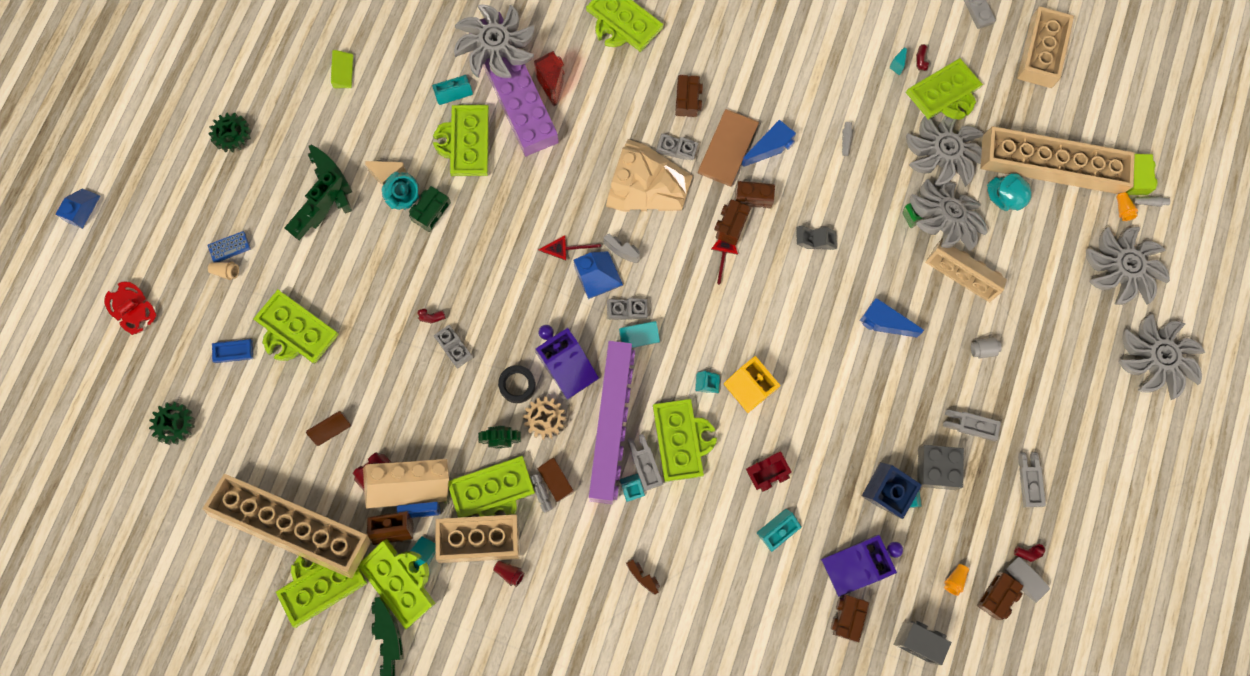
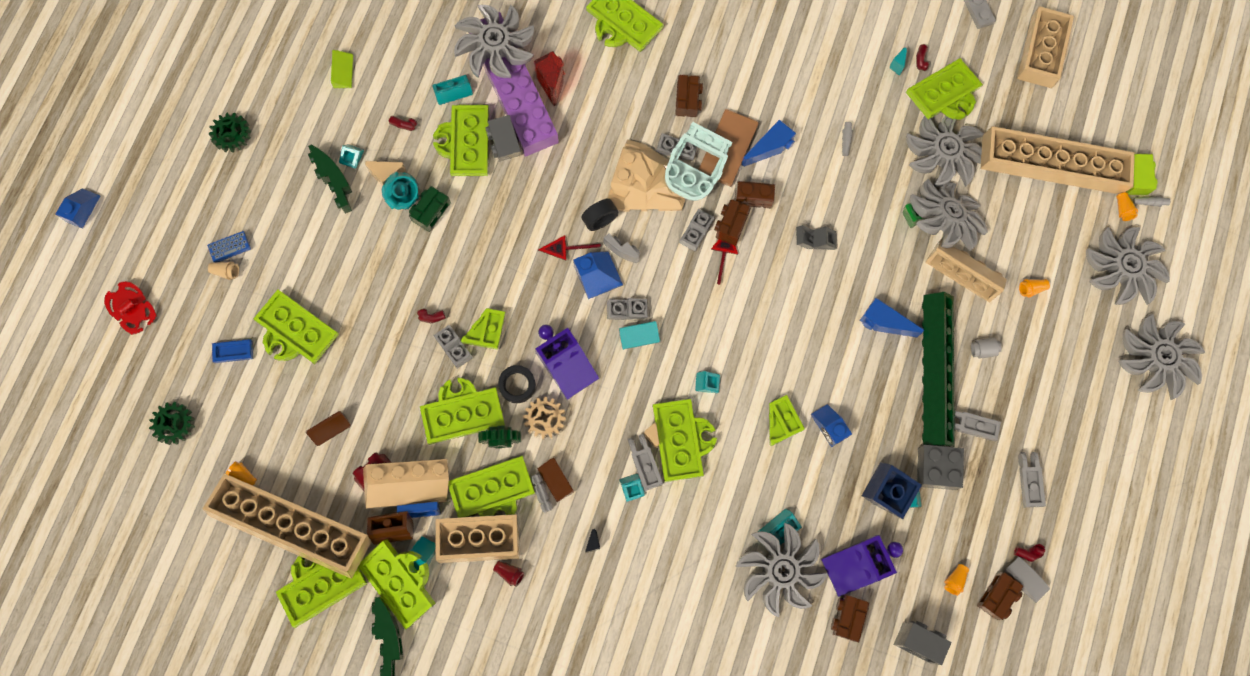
dark green slope [284,168,343,241] -> none
medium lavender brick [589,341,635,505] -> none
reddish brown slope [626,560,660,595] -> none
yellow slope [723,356,781,413] -> none
dark red cylinder [746,451,792,492] -> none
teal helmet [987,174,1032,211] -> none
none -> light orange cone [225,461,257,486]
none -> teal slope [339,144,364,169]
none -> dark red arm [389,116,417,131]
none -> lime plate [420,378,505,445]
none -> lime wing [461,308,506,350]
none -> dark grey brick [485,115,521,162]
none -> black tyre [581,199,619,231]
none -> black slope [585,529,600,553]
none -> tan slope [644,422,659,449]
none -> light aqua slope [665,122,732,201]
none -> light grey slope [679,209,715,251]
none -> light grey piece [736,523,828,617]
none -> lime wing [769,395,805,446]
none -> blue slope [810,404,852,447]
none -> dark green brick [922,292,955,447]
none -> light orange cone [1019,279,1050,298]

